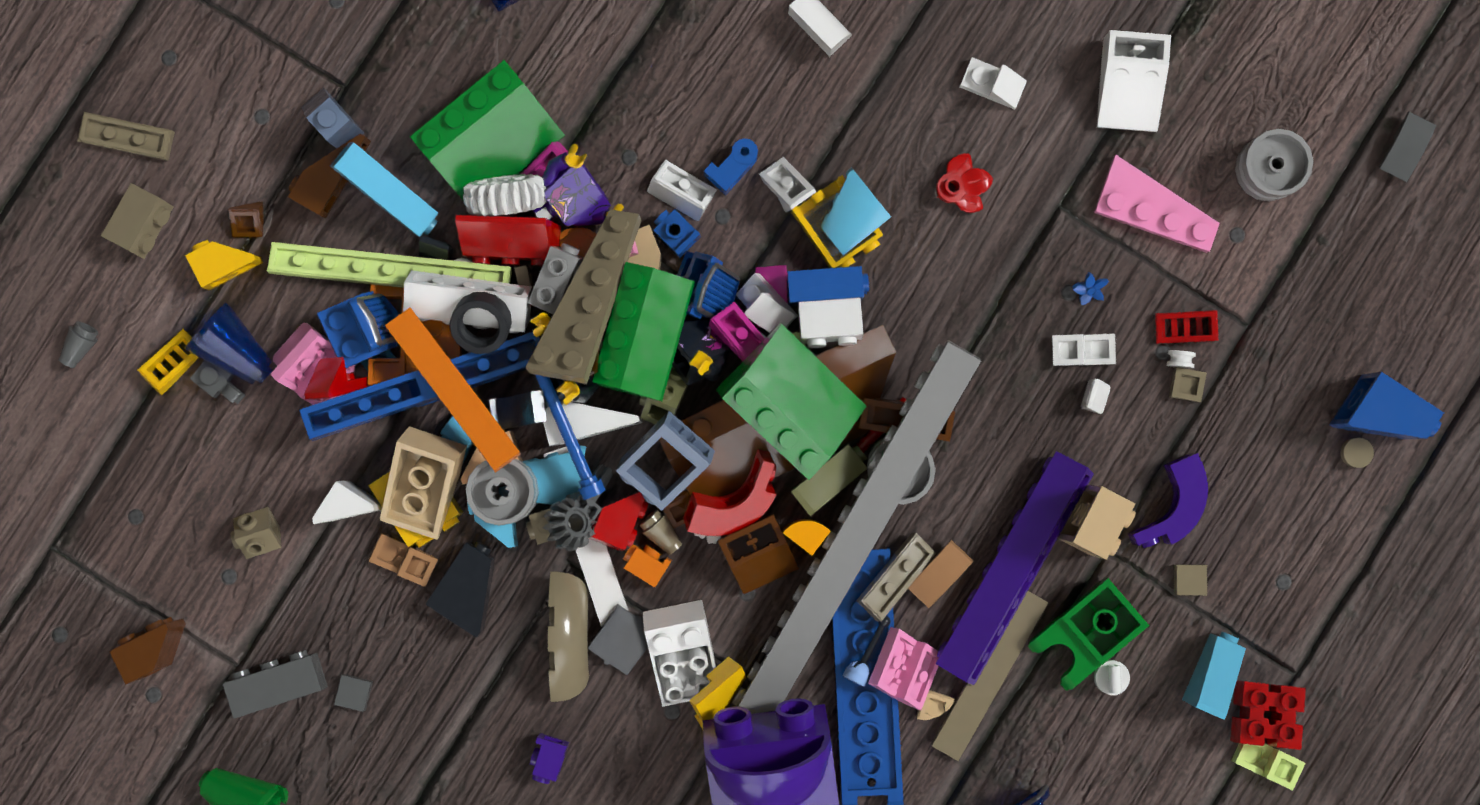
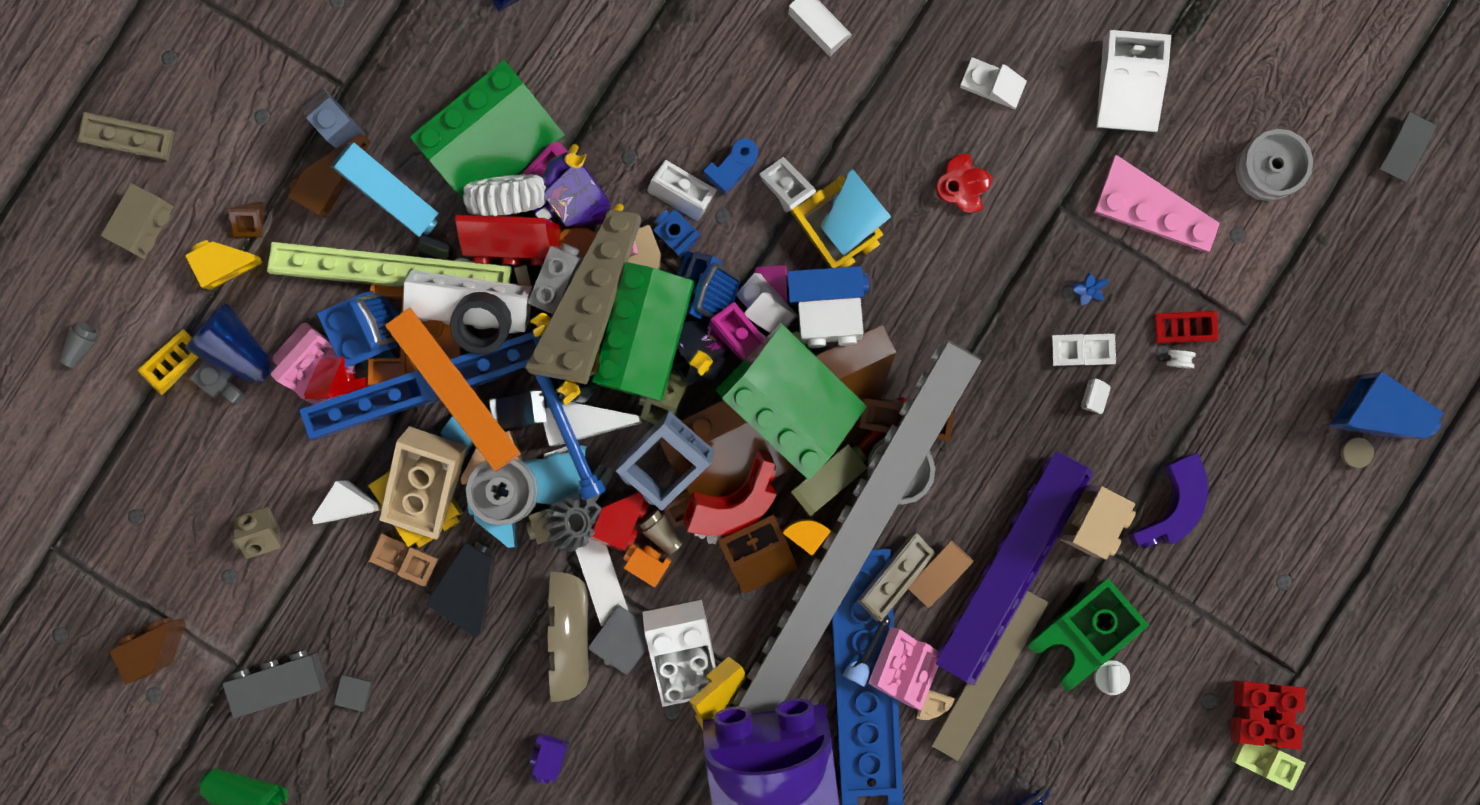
dark tan tile [1169,367,1207,403] -> none
dark tan tile [1174,564,1207,596] -> none
medium azure slope [1182,631,1246,720] -> none

